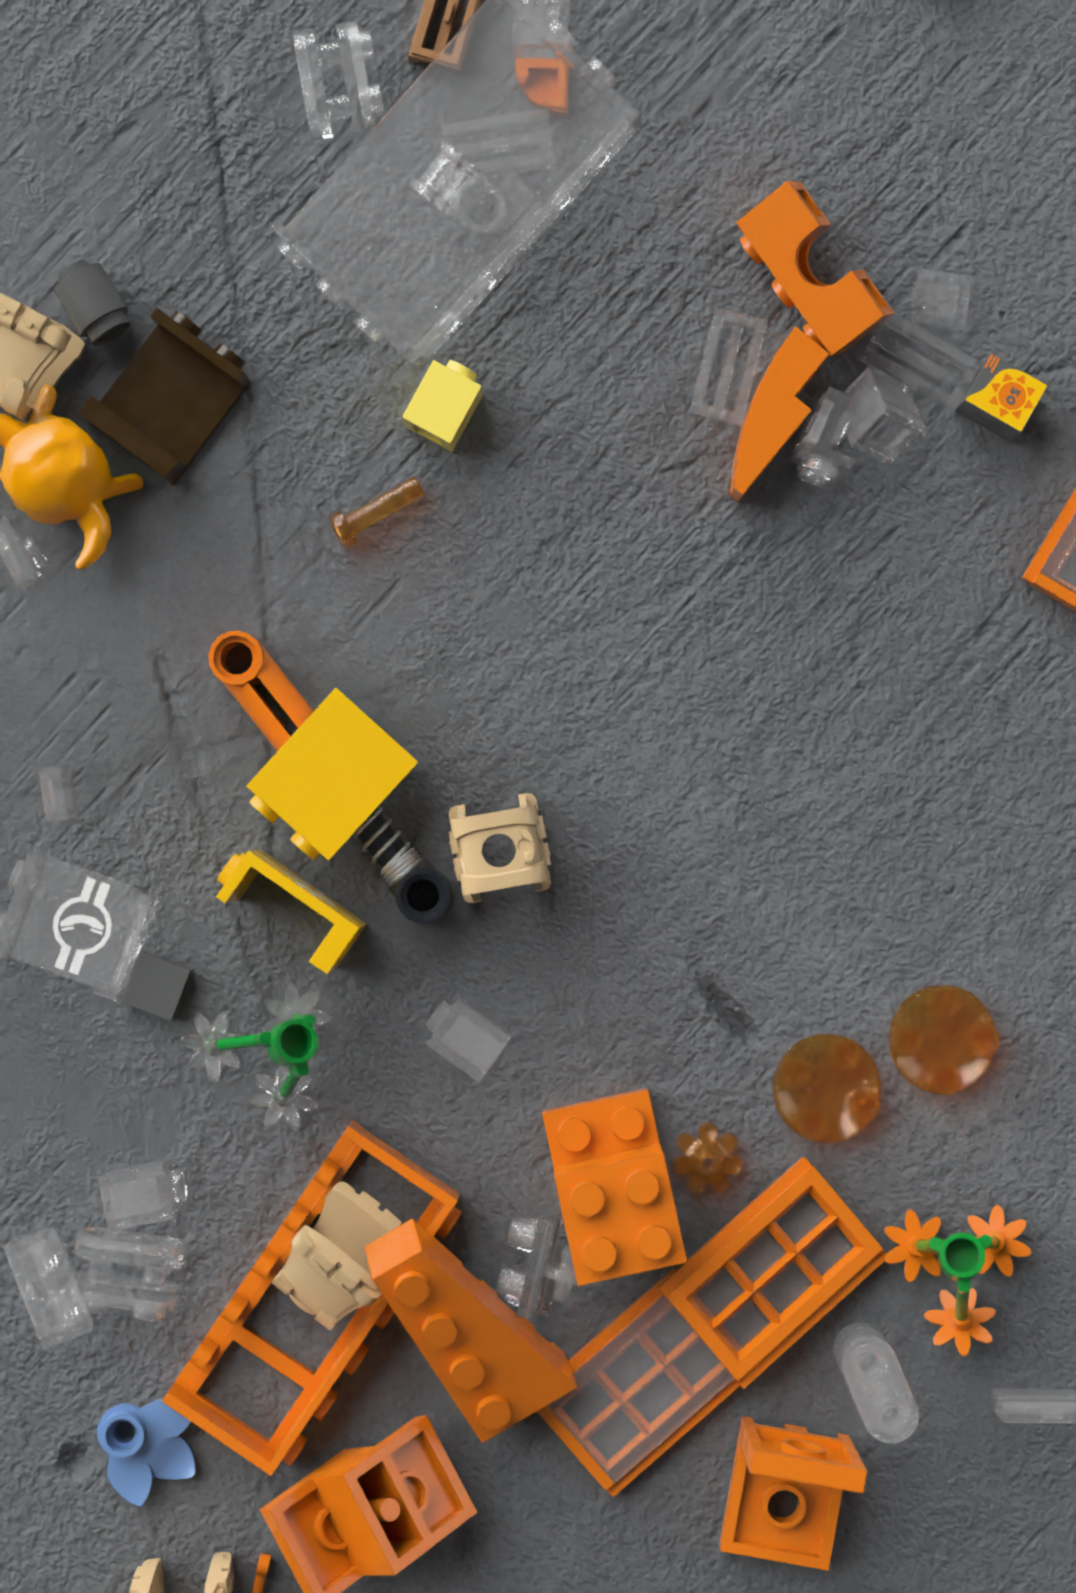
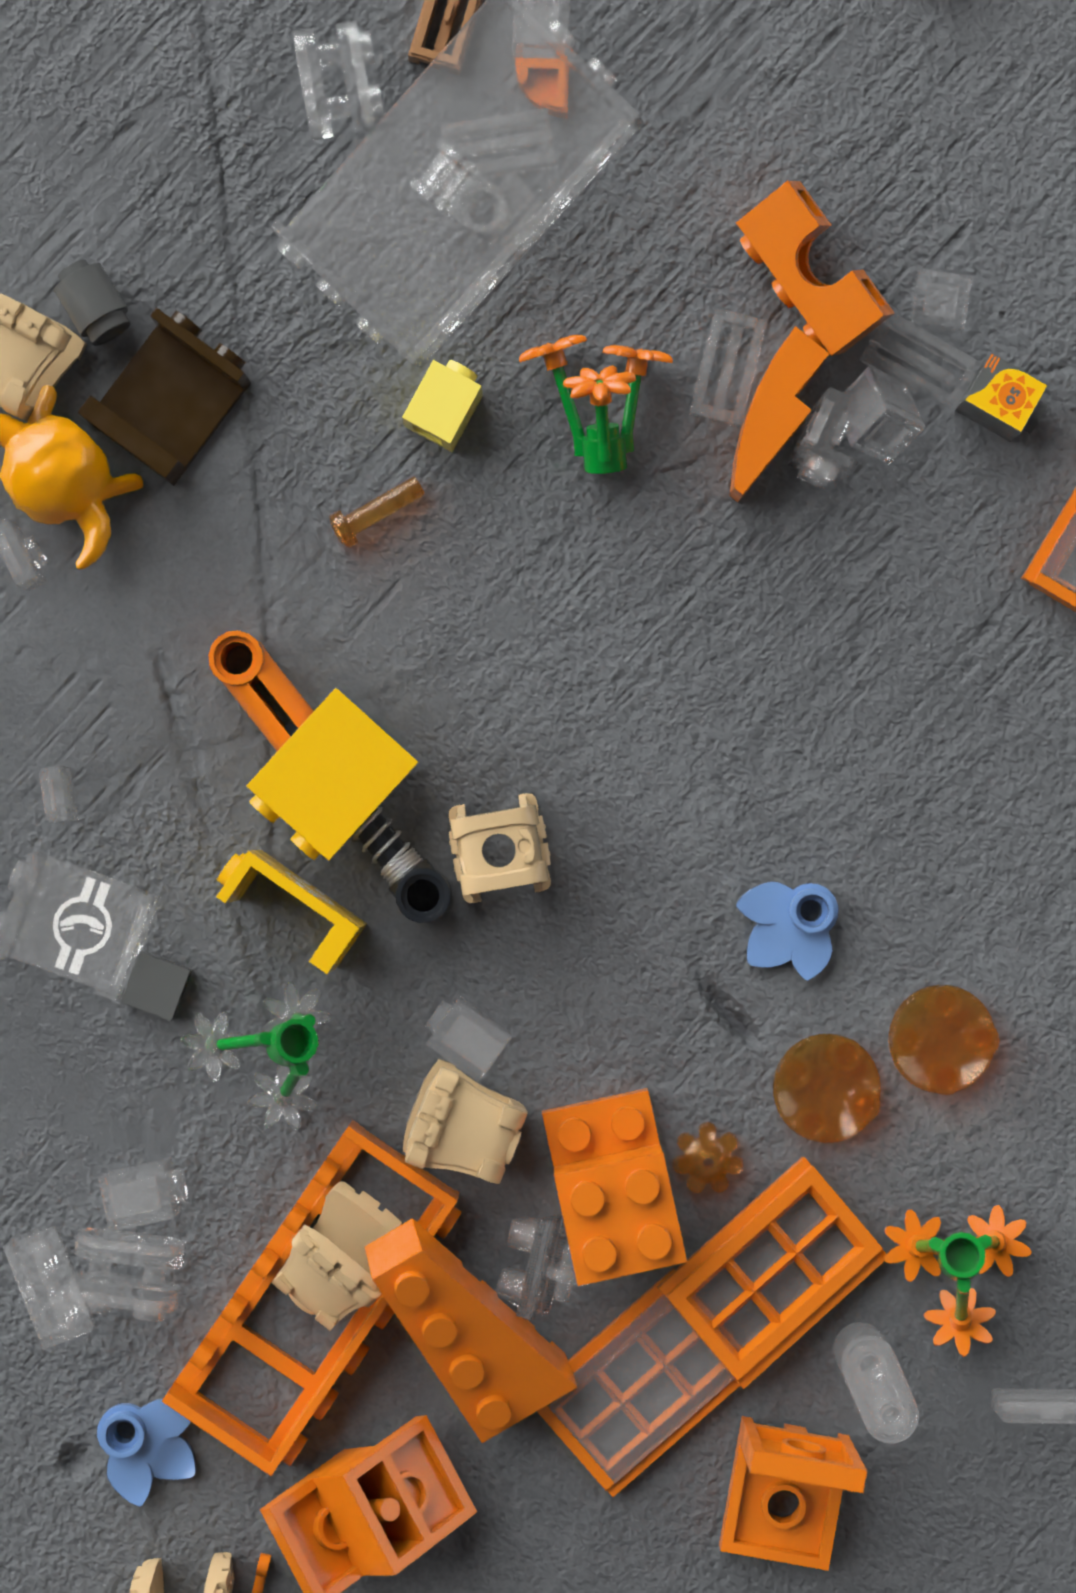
none -> tan piece [403,1058,528,1184]
none -> plant [519,335,673,474]
none -> medium blue plate [736,881,838,981]

